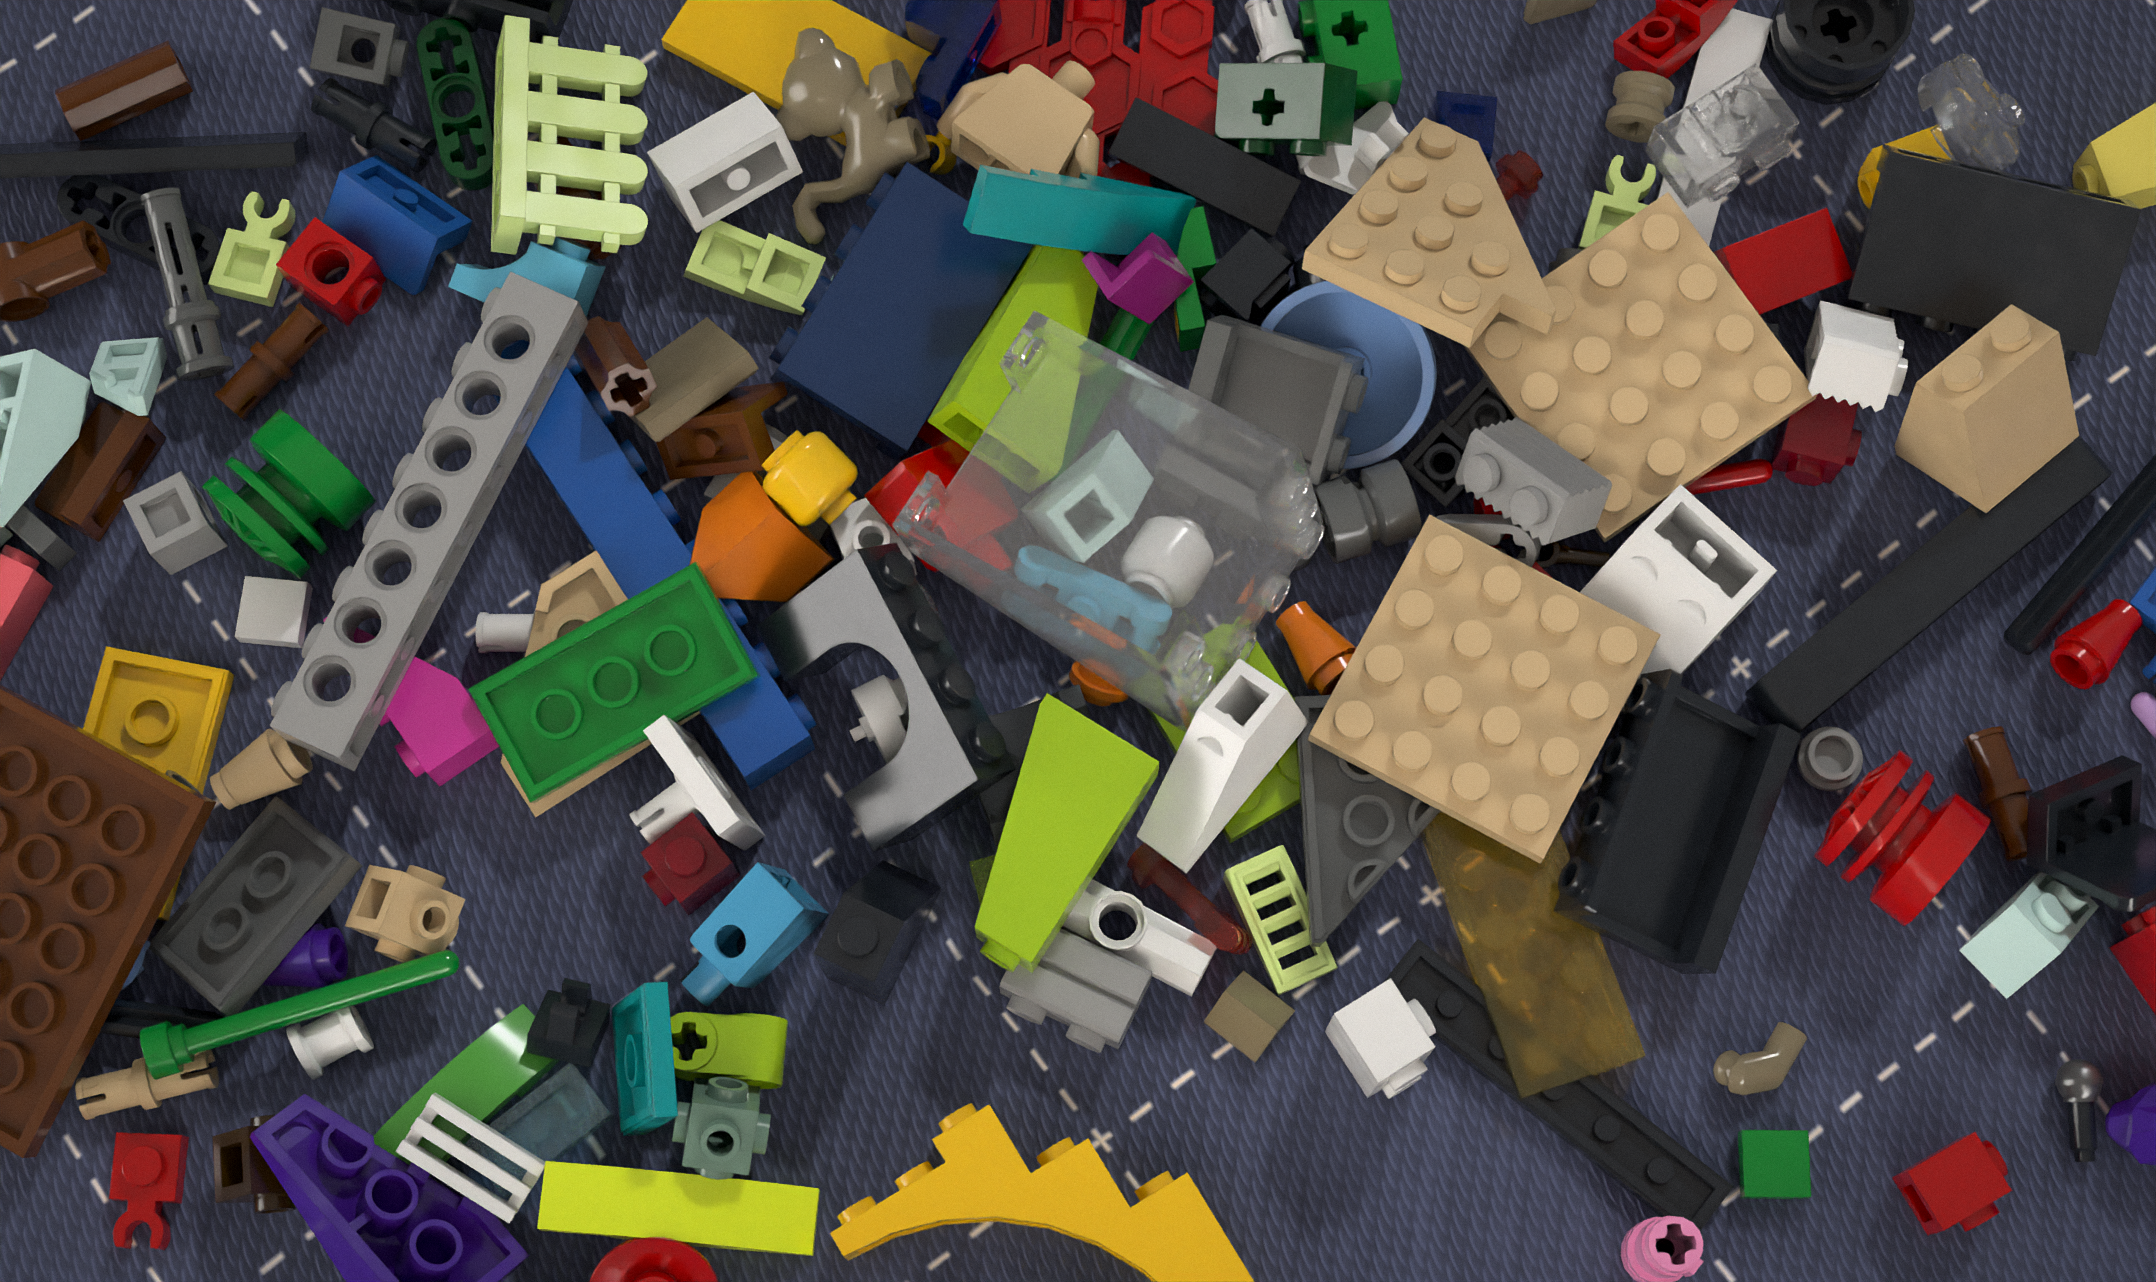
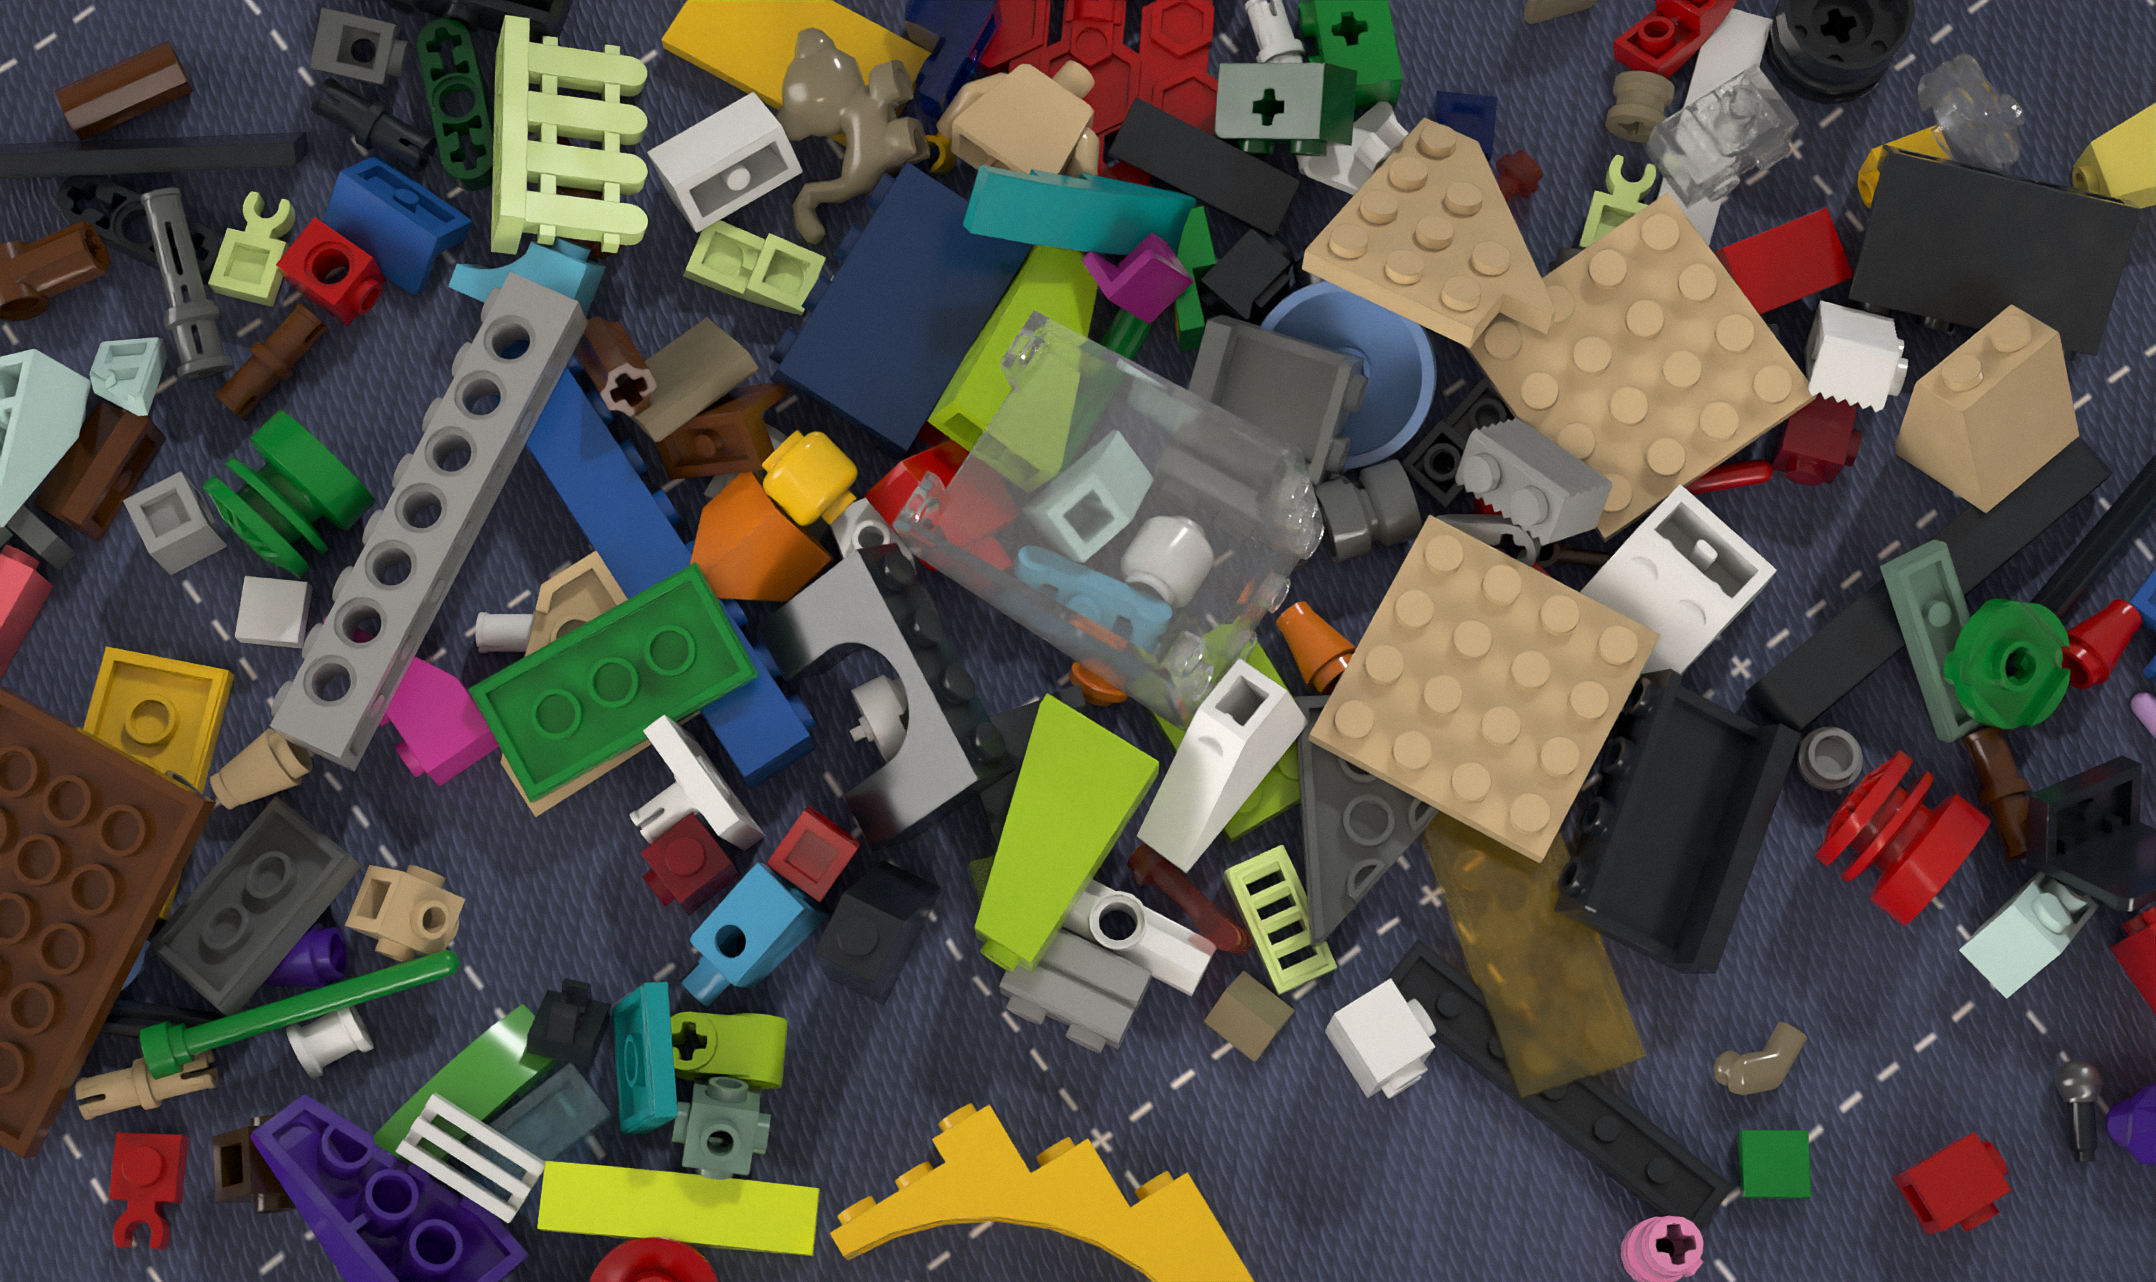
none -> red brick [766,805,861,902]
none -> sand green tile [1880,539,1983,743]
none -> green plate [1943,598,2071,730]

